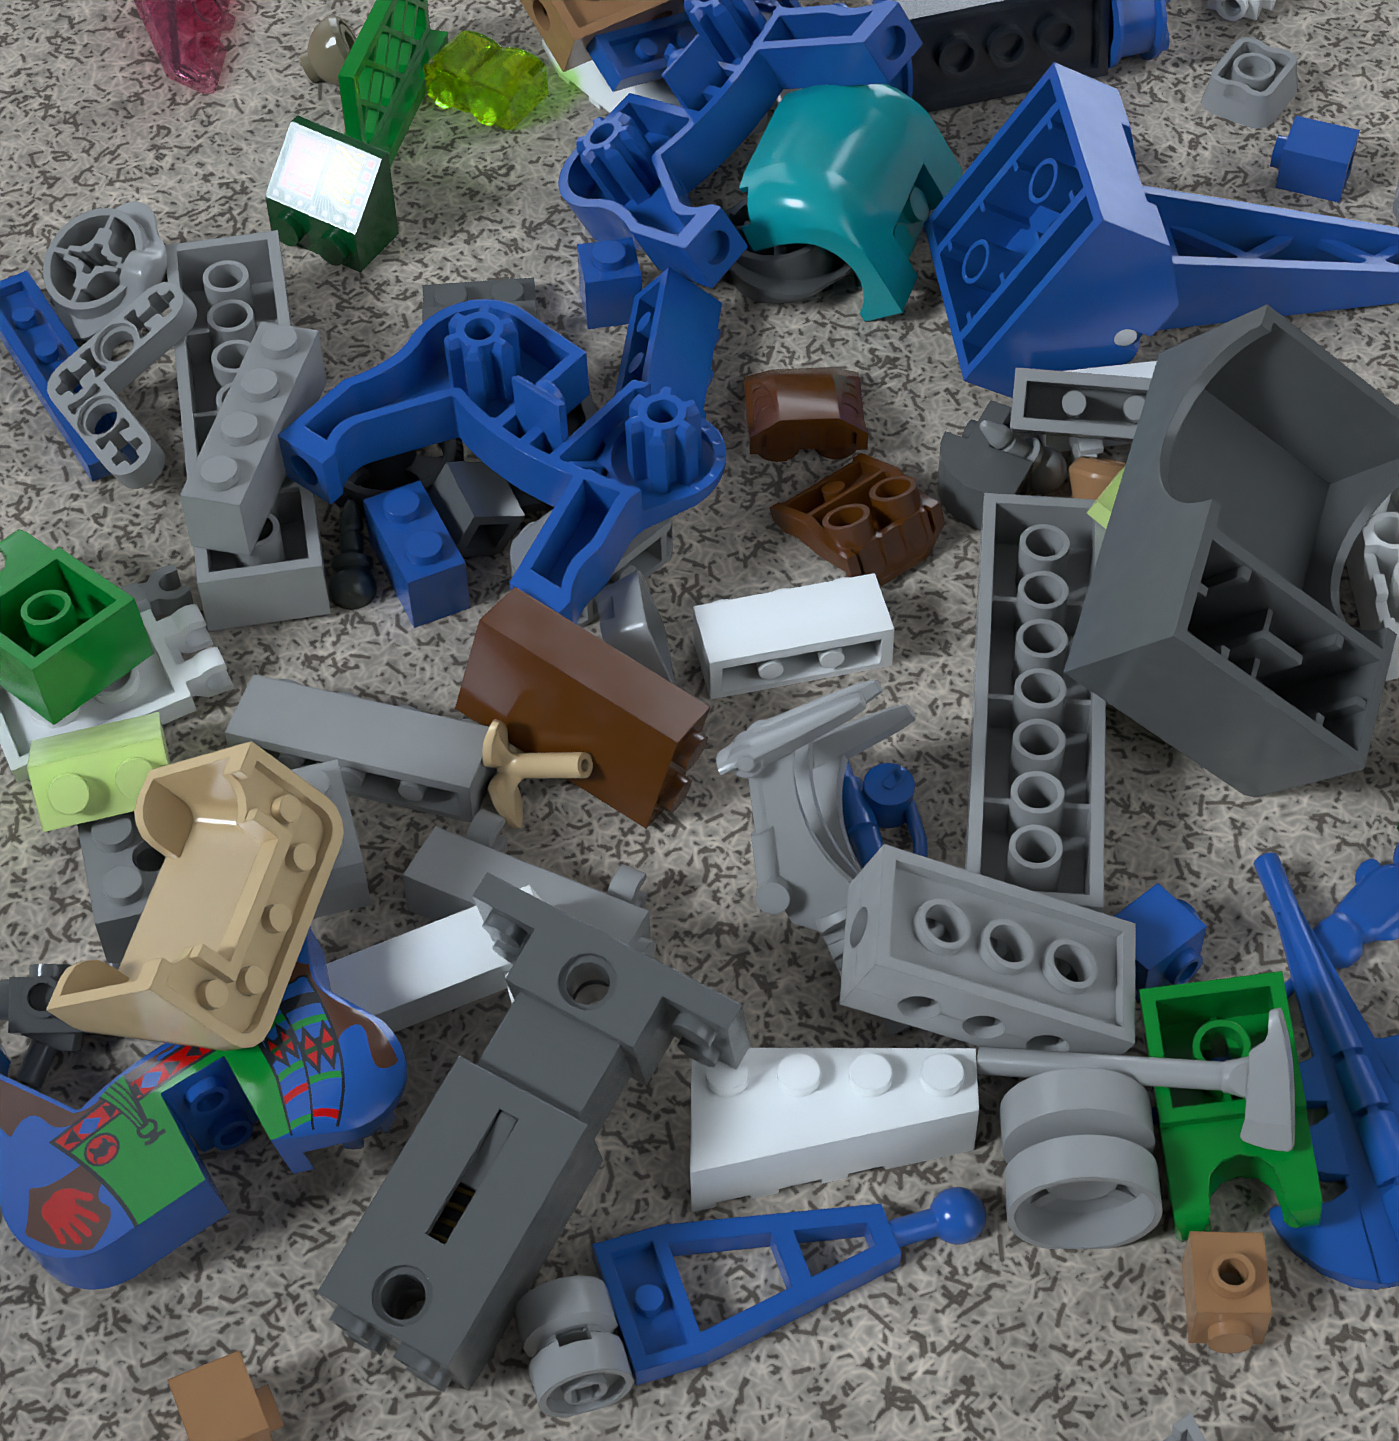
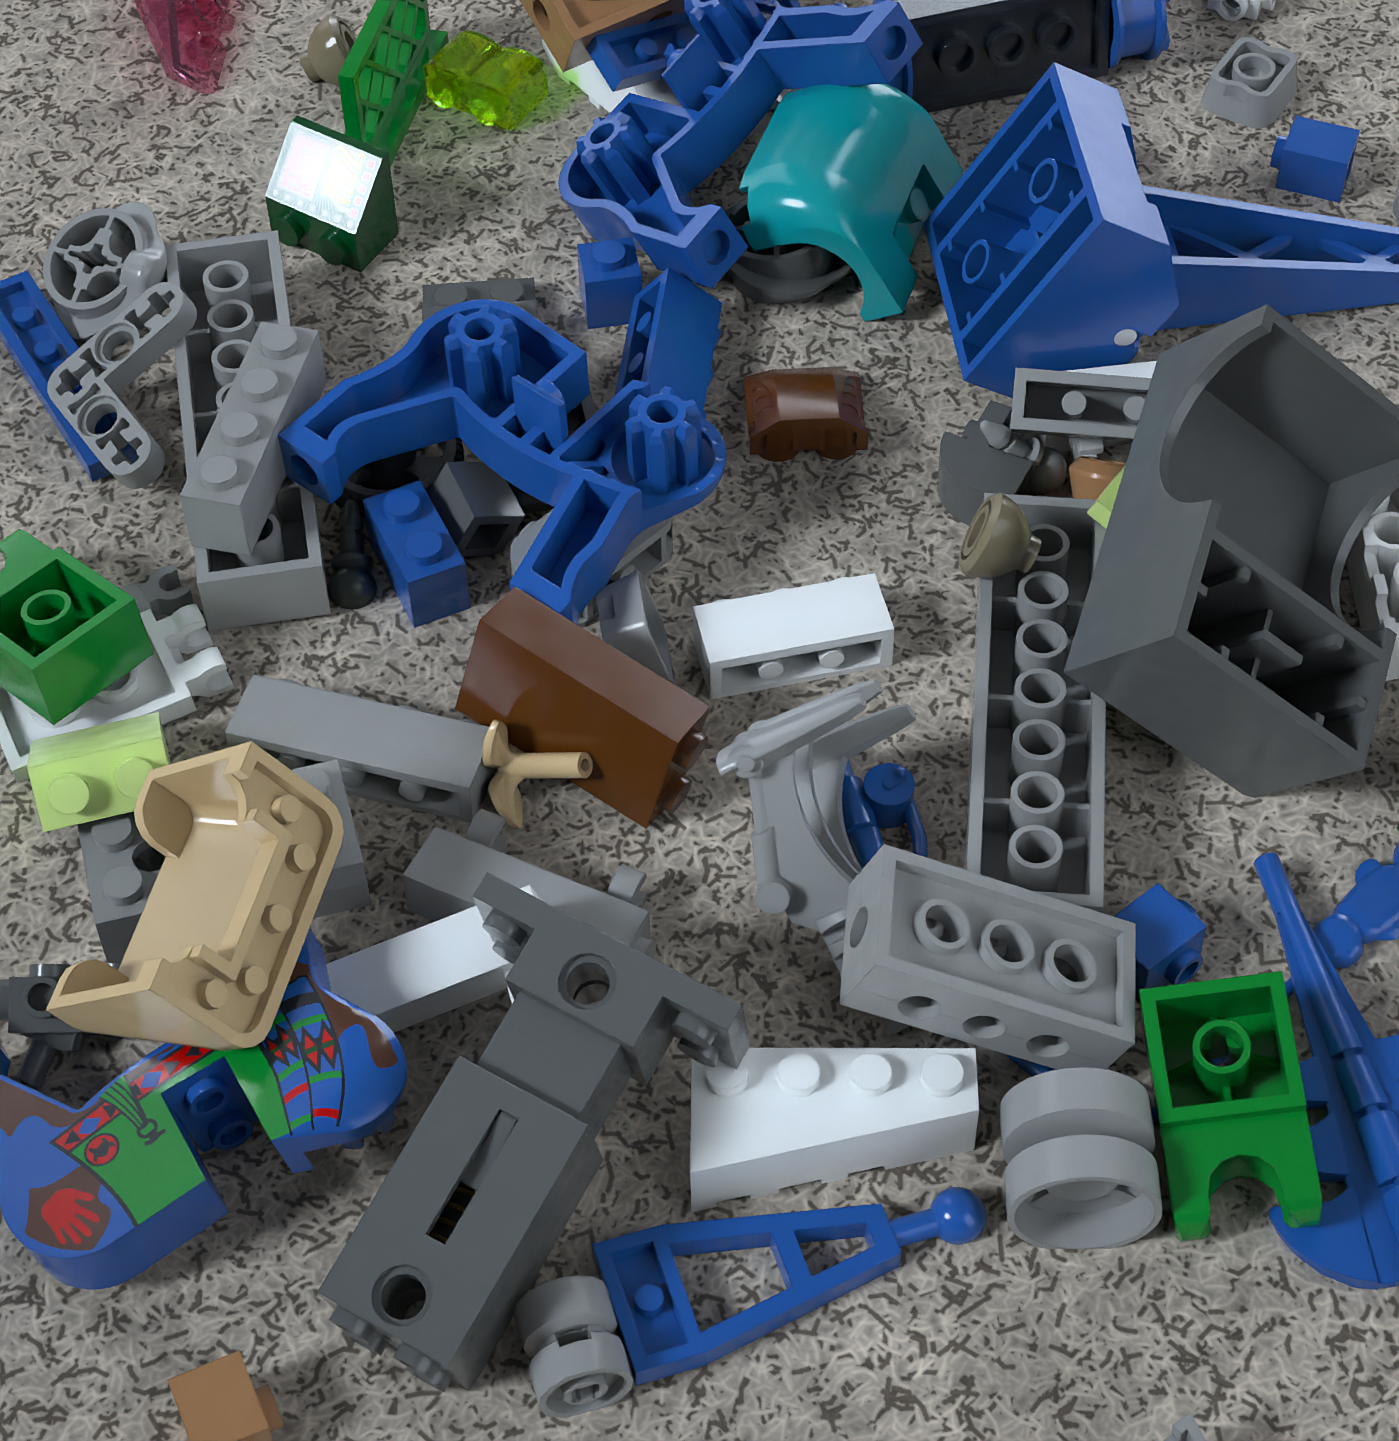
reddish brown slope [769,453,945,587] -> none
light grey piece [977,1008,1295,1152] -> none
medium nougat brick [1182,1231,1272,1353] -> none
none -> dark tan brick [959,492,1041,578]

